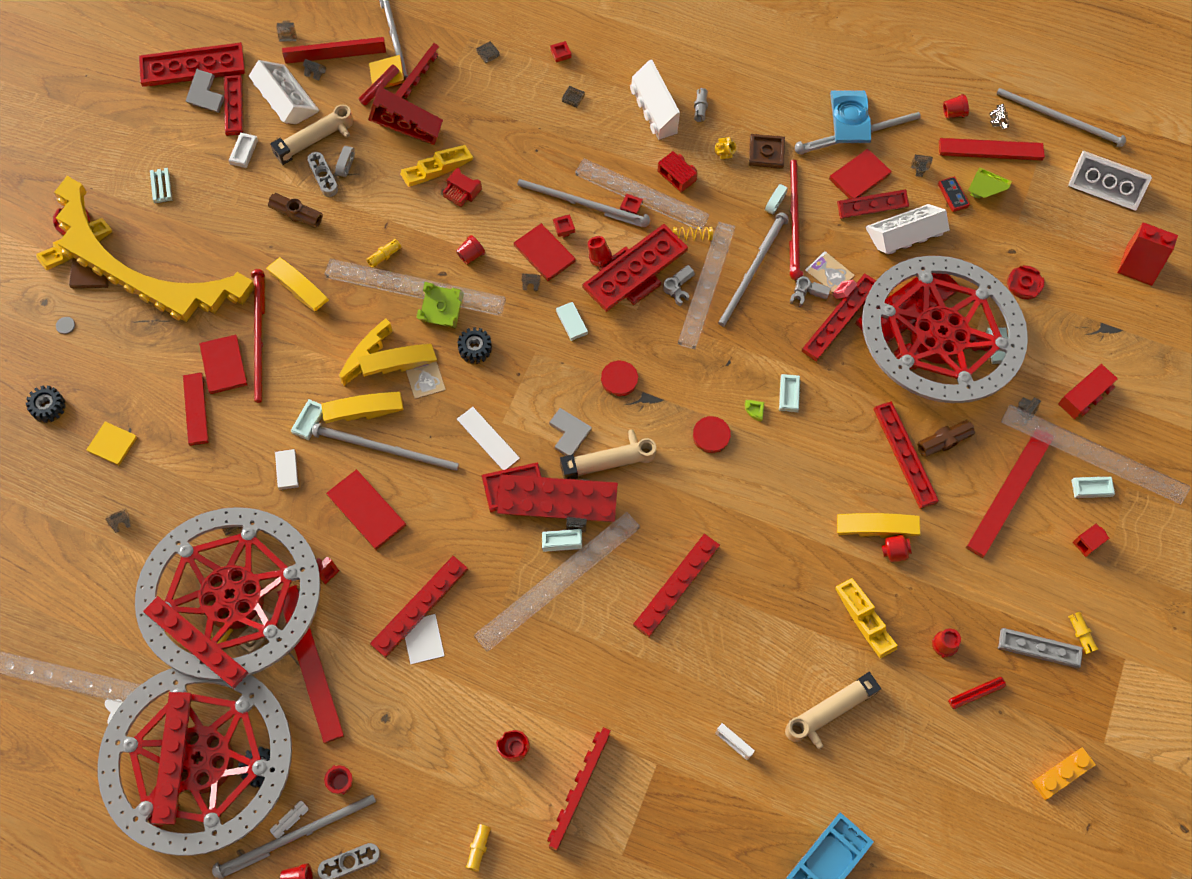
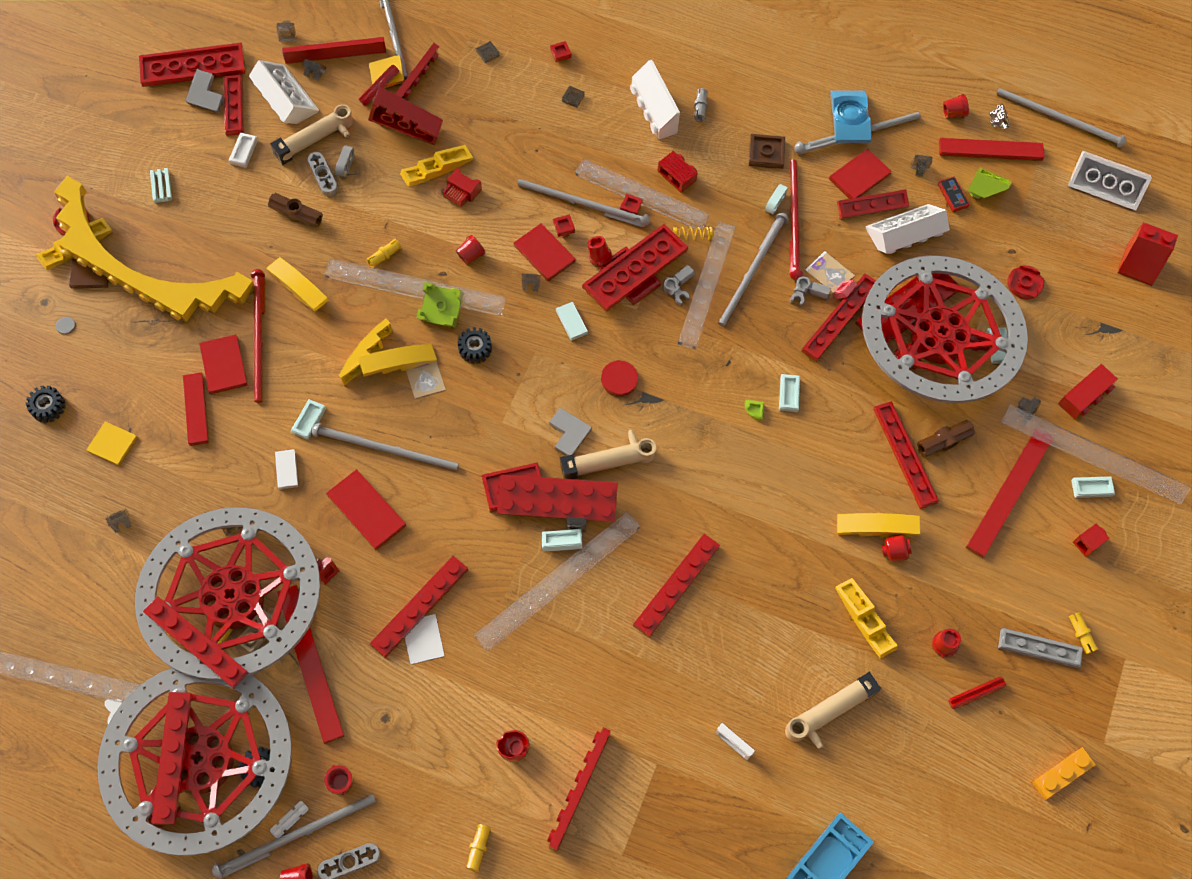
yellow slope [321,392,404,424] -> none
white sticker [457,407,520,470] -> none
red tile [693,416,731,453] -> none
yellow gear [715,137,736,159] -> none

